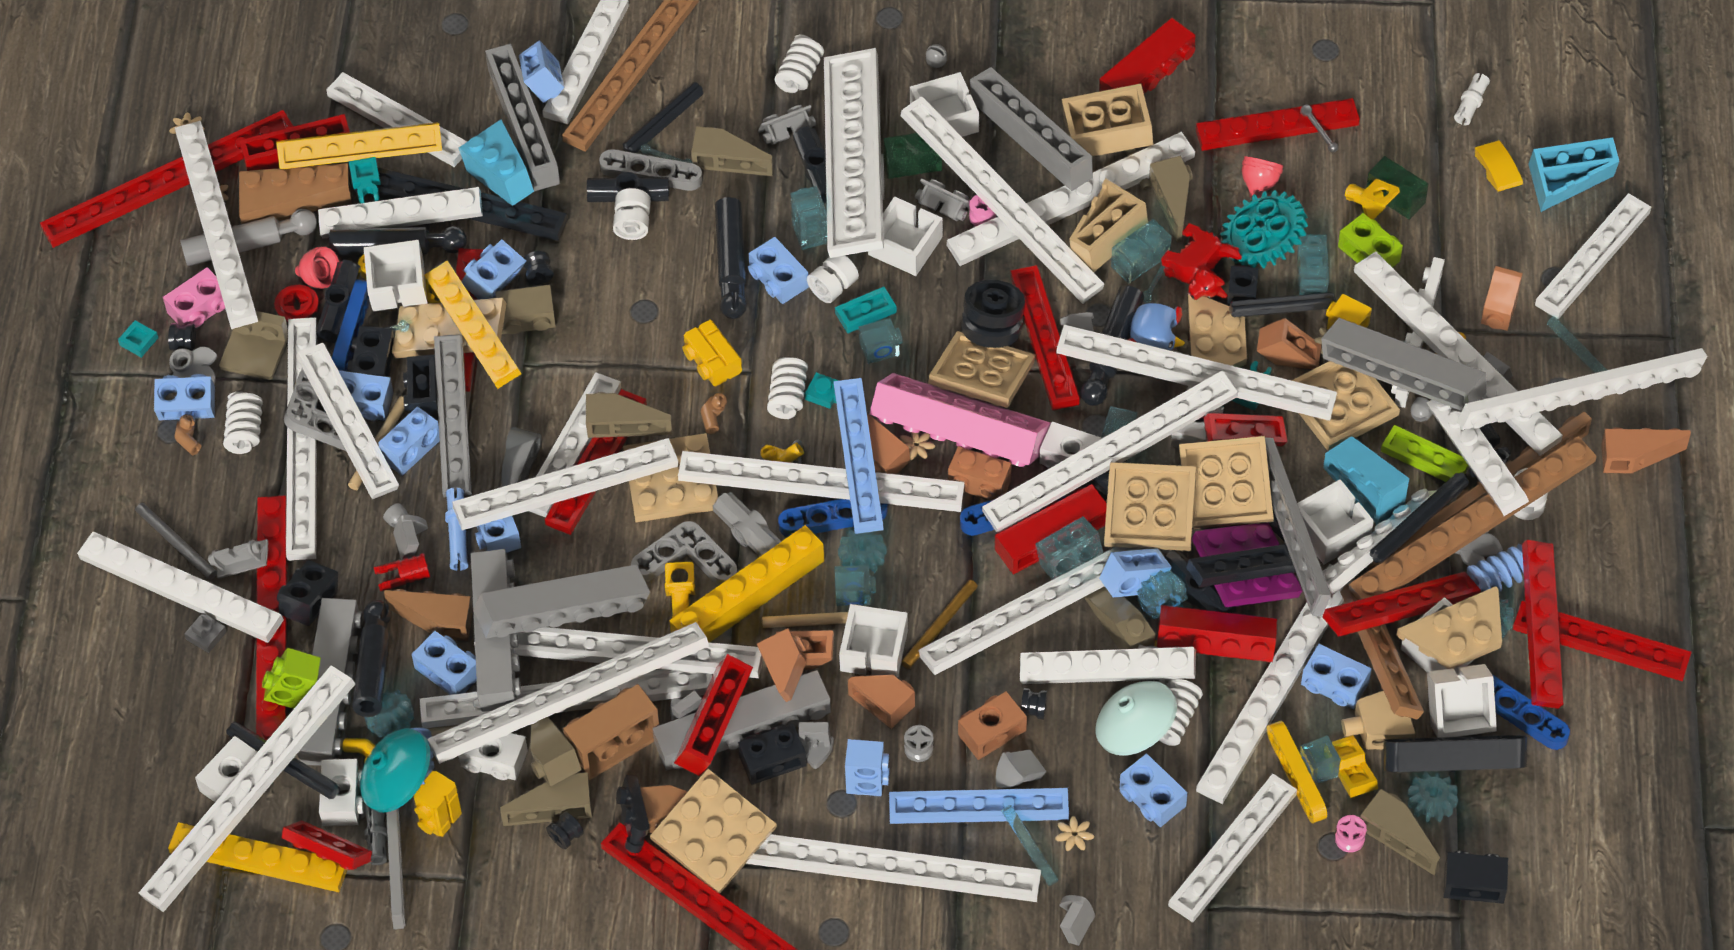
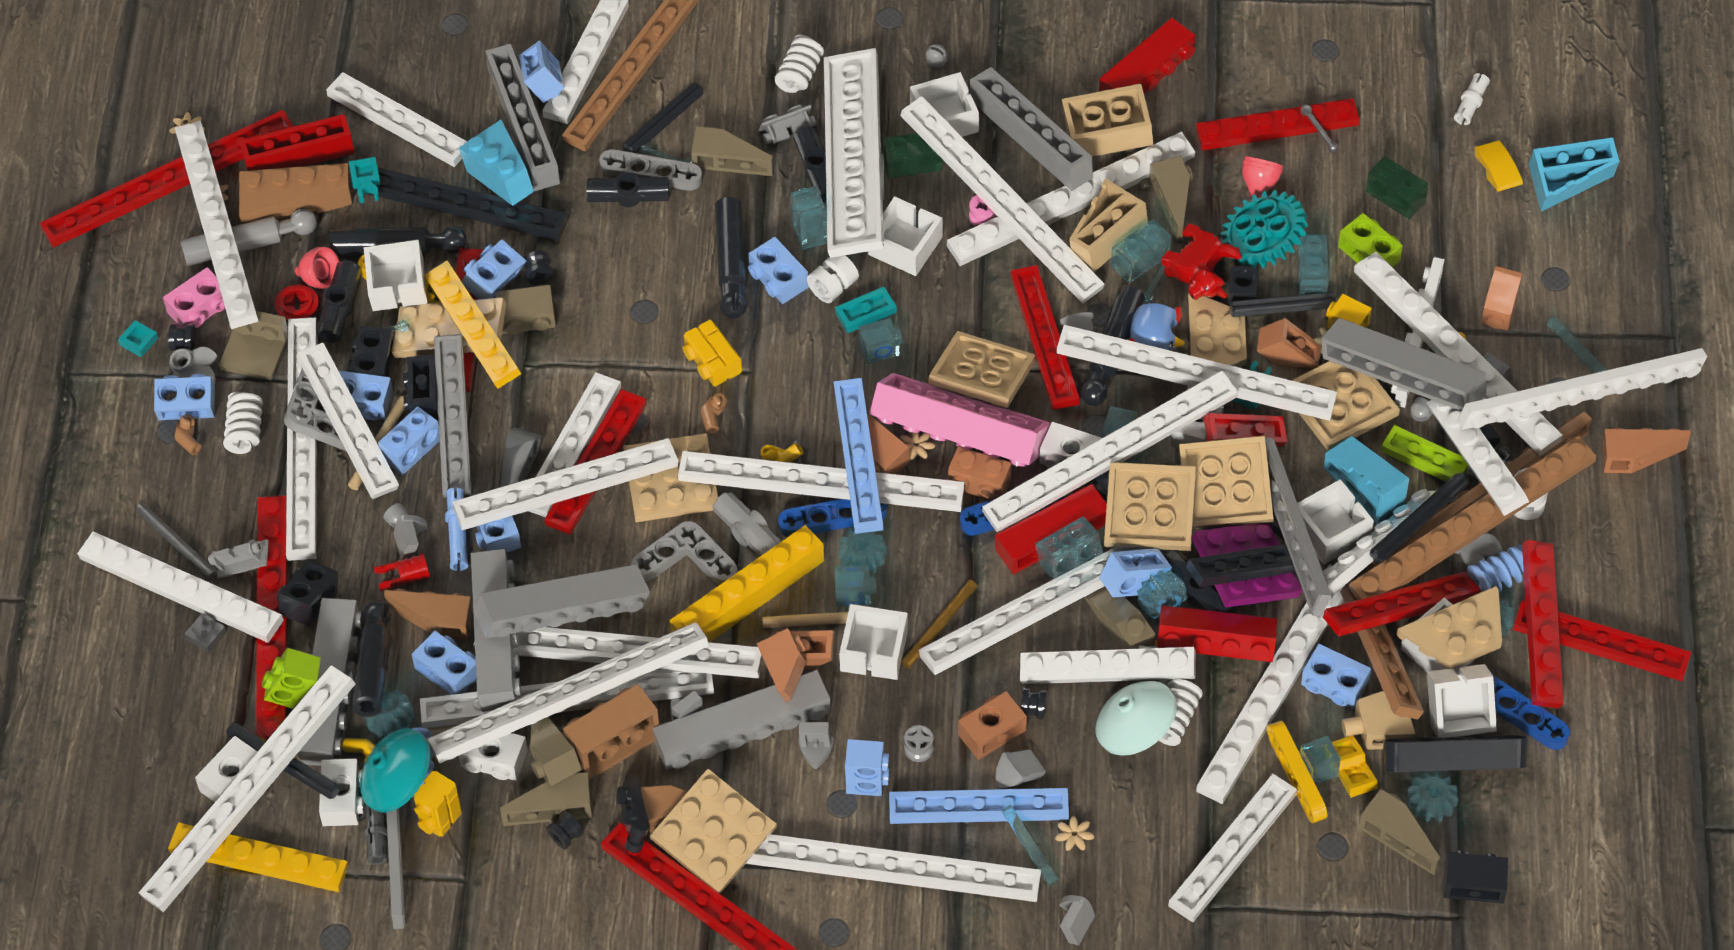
yellow plate [276,122,442,169] -> none
red plate [282,820,372,870] -> none
white plate [318,187,483,239] -> none
blue beam [332,279,370,372] -> none
dark tan slope [586,392,672,438] -> none
white wheel [613,188,651,240] -> none
yellow bracket [664,562,695,618] -> none
red brick [674,654,753,776] -> none
black brick [738,723,807,785] -> none
white piece [767,357,808,419] -> none
teal plate [805,372,839,409] -> none
nougat slope [848,675,915,729] -> none
light grey hinge [915,178,970,221] -> none
black wheel [961,280,1025,348] -> none
light blue brick [1120,753,1188,827] -> none
bright pink wheel [1335,815,1367,852] -> none
yellow bracket [1345,179,1400,219] -> none
white plate [1535,193,1651,319] -> none

